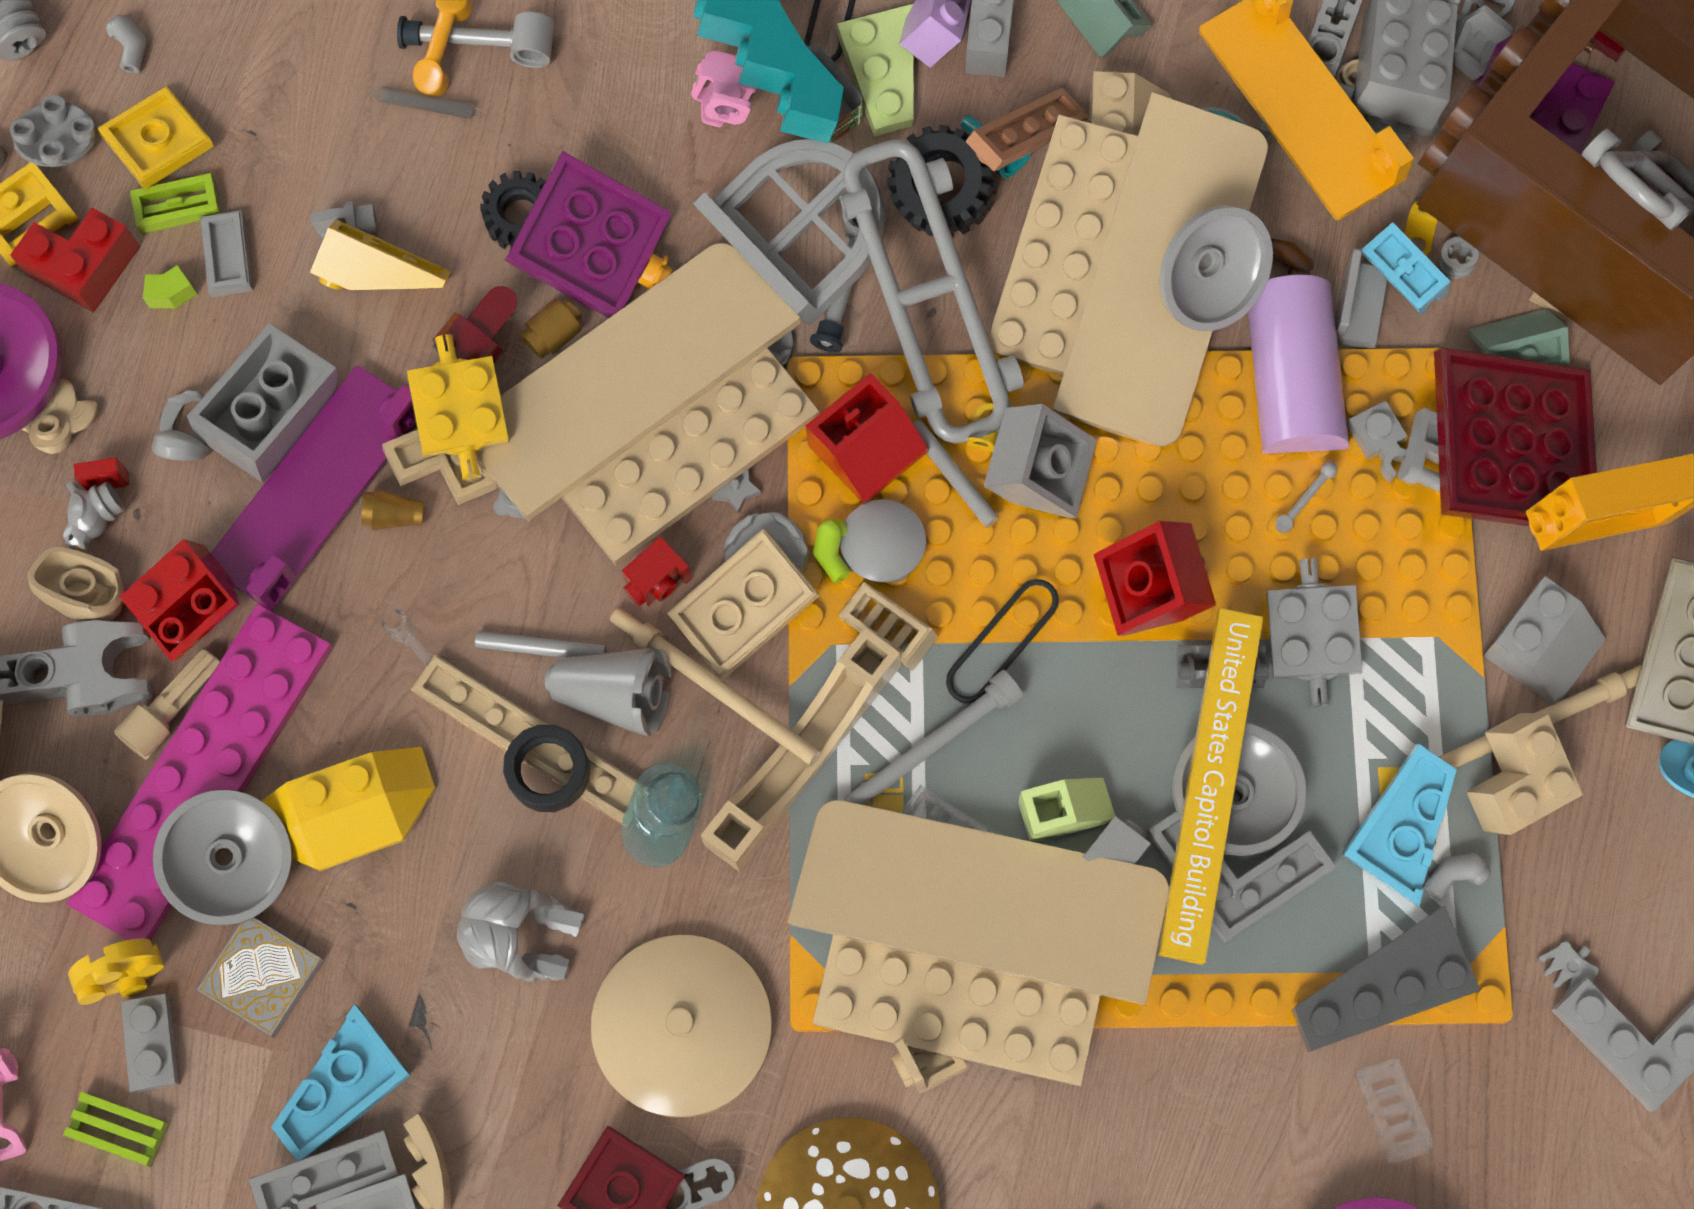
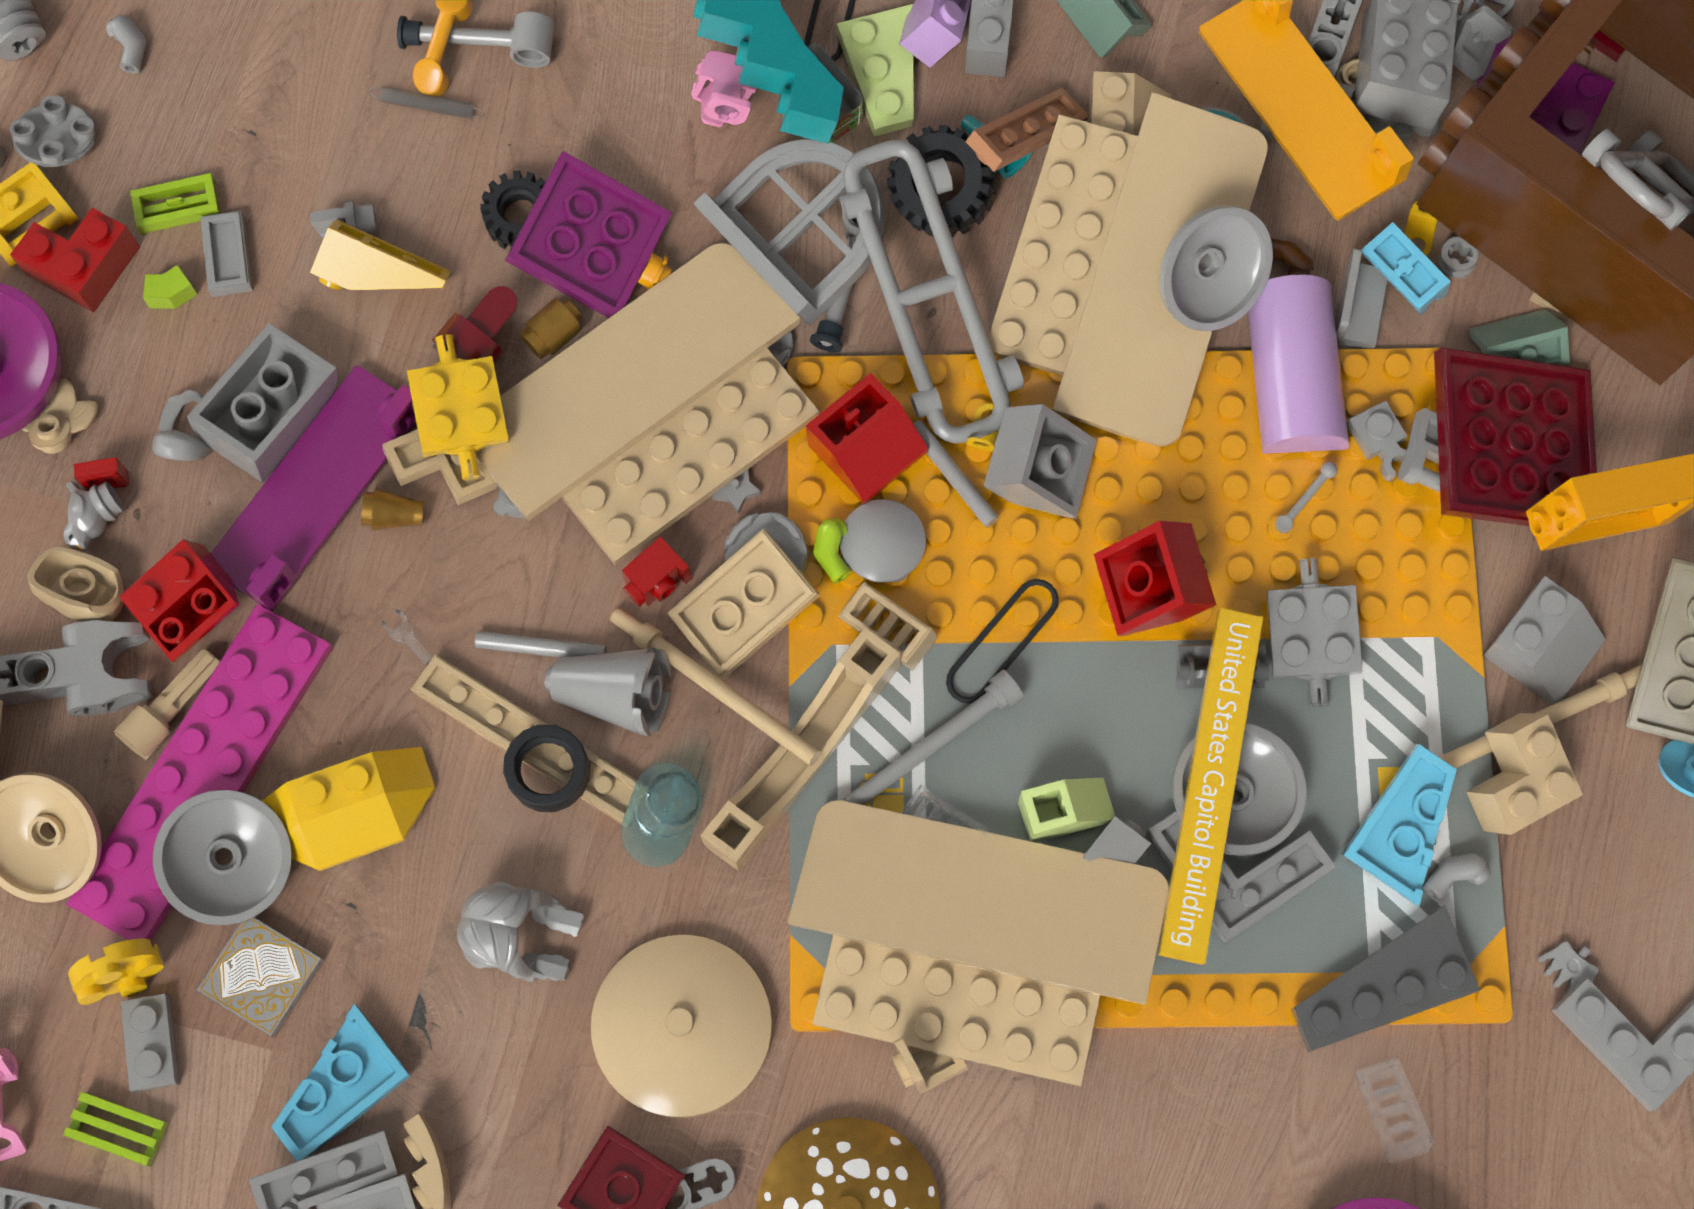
yellow plate [98,86,214,190] -> none

